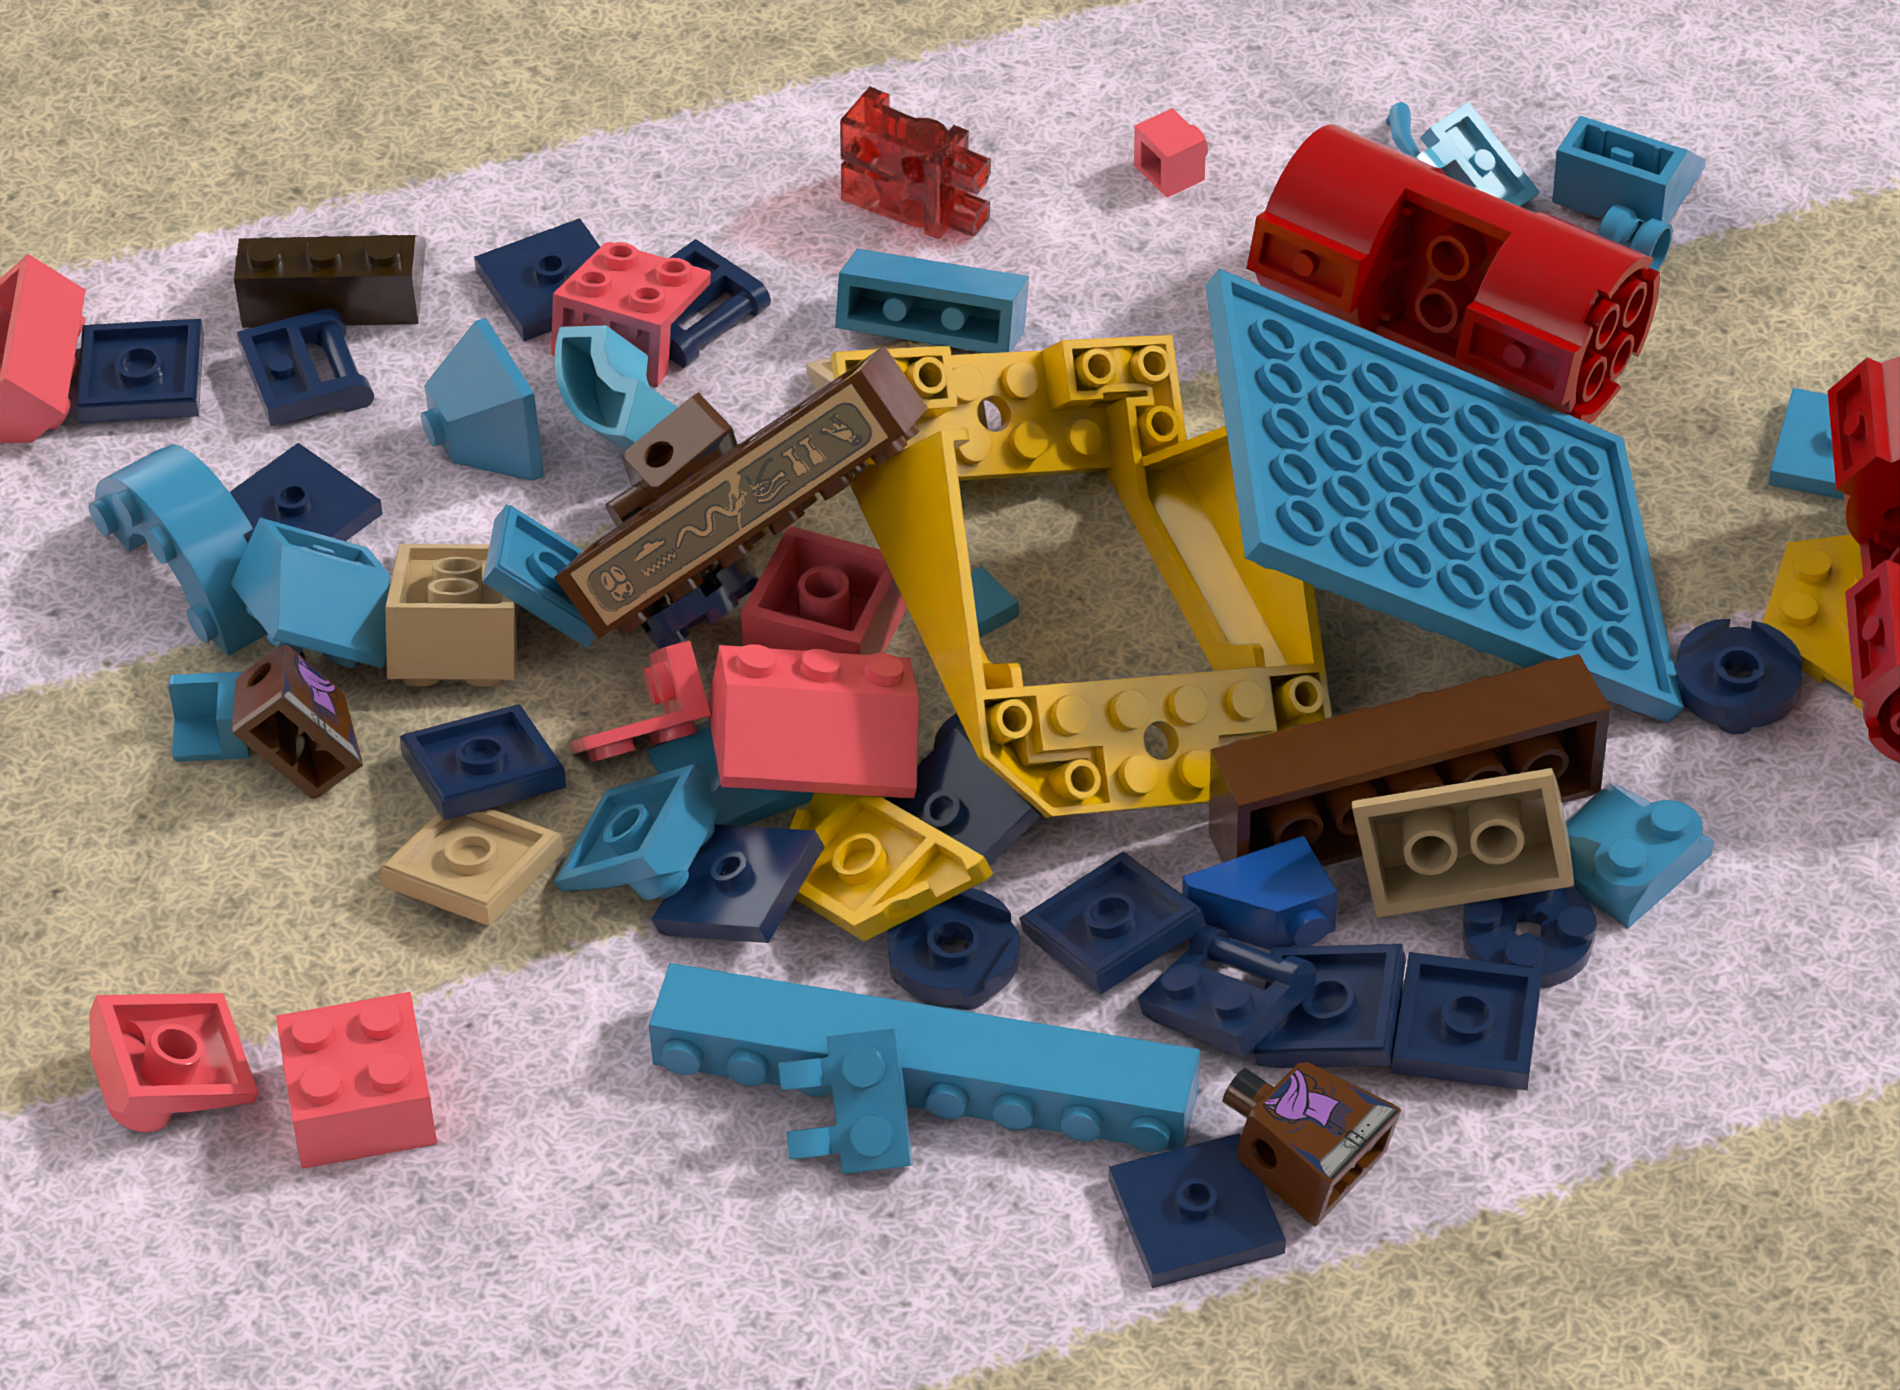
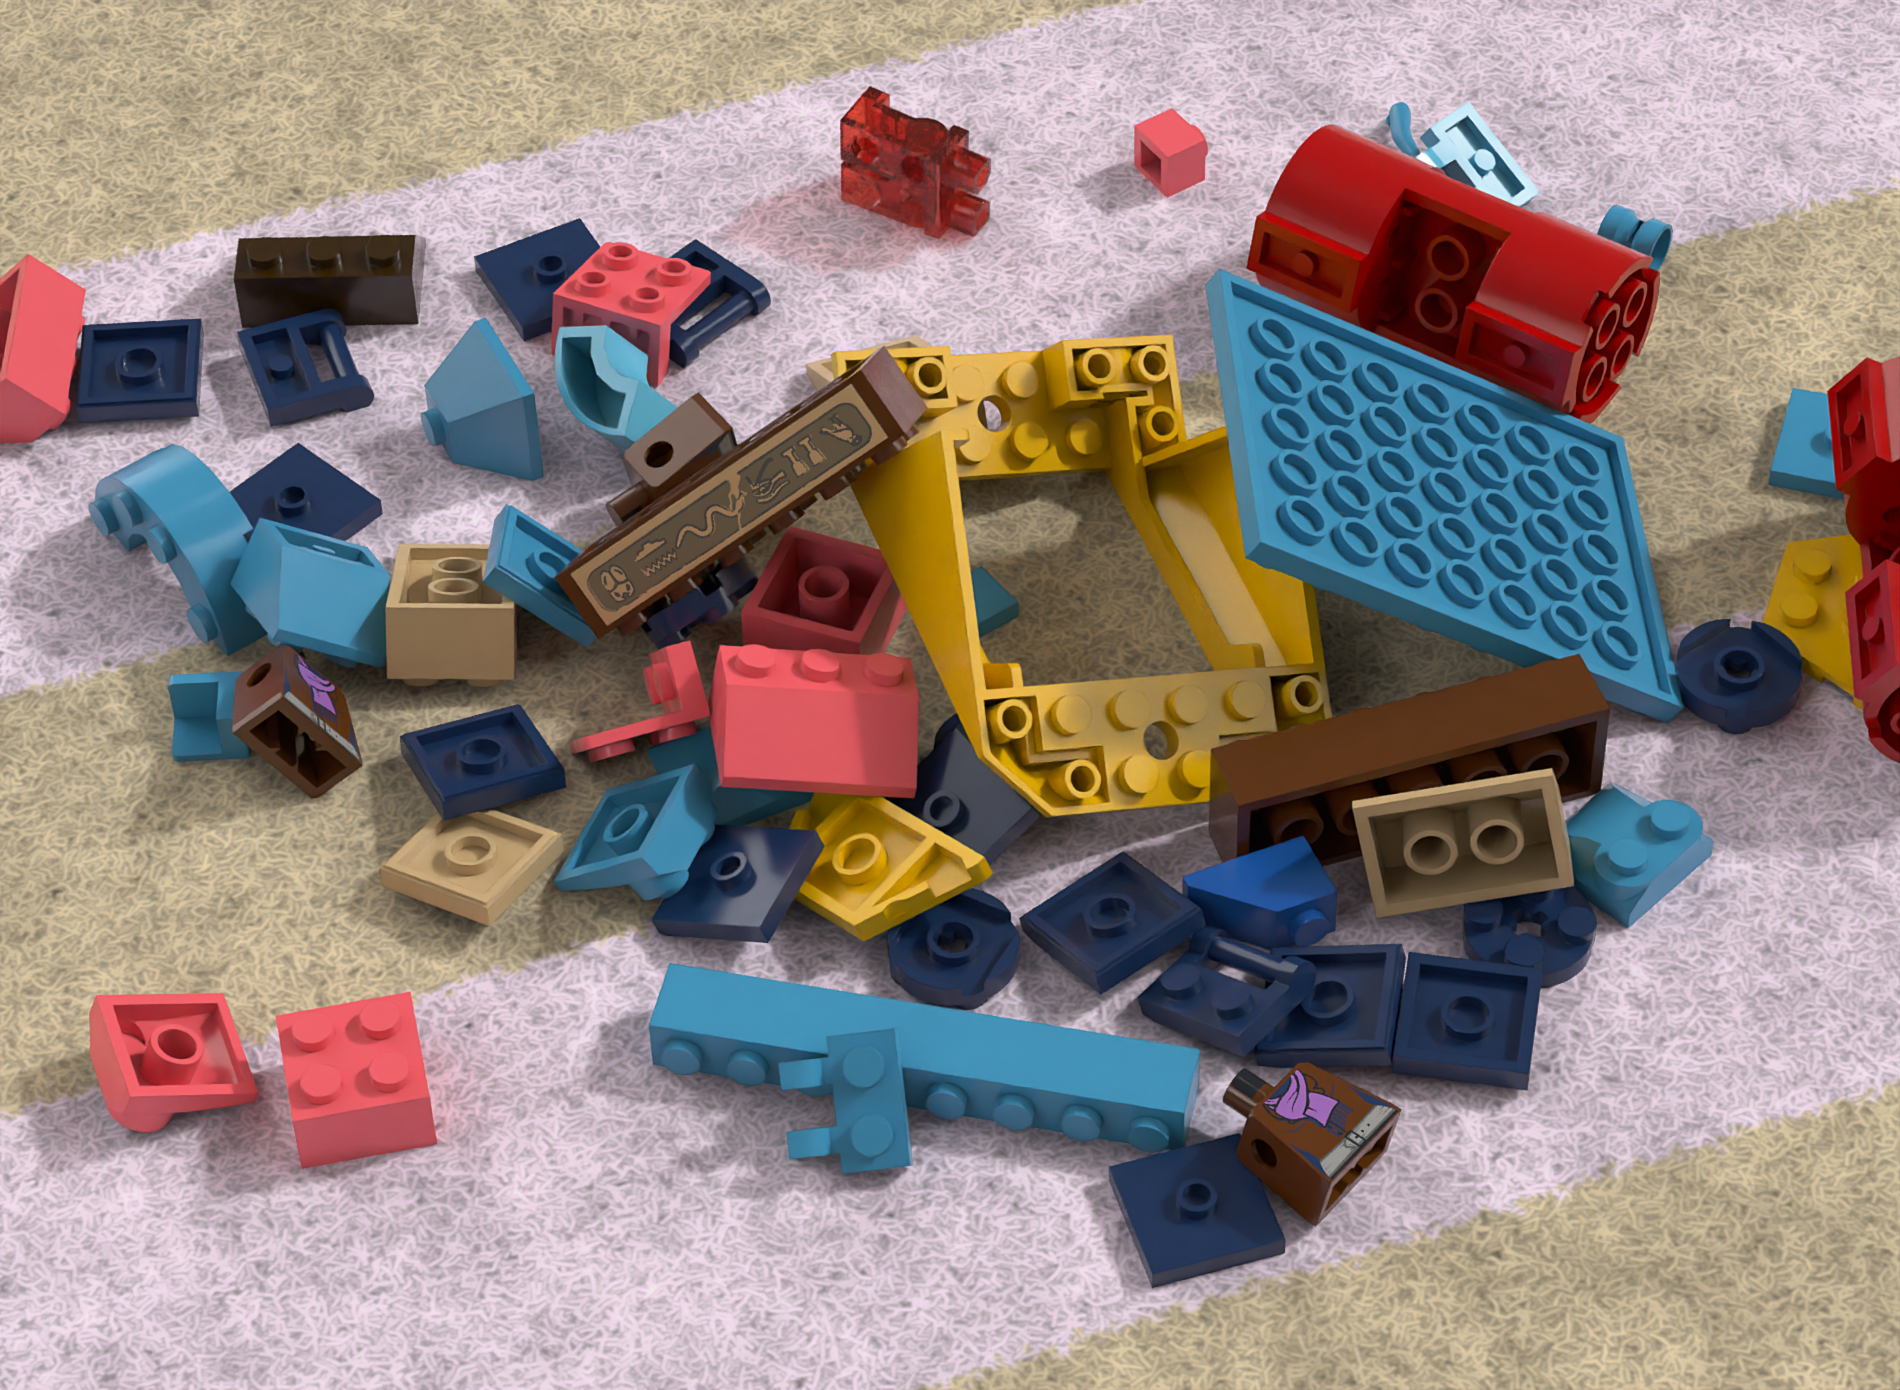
dark azure brick [835,248,1029,353] -> none
dark azure slope [1552,115,1706,224] -> none

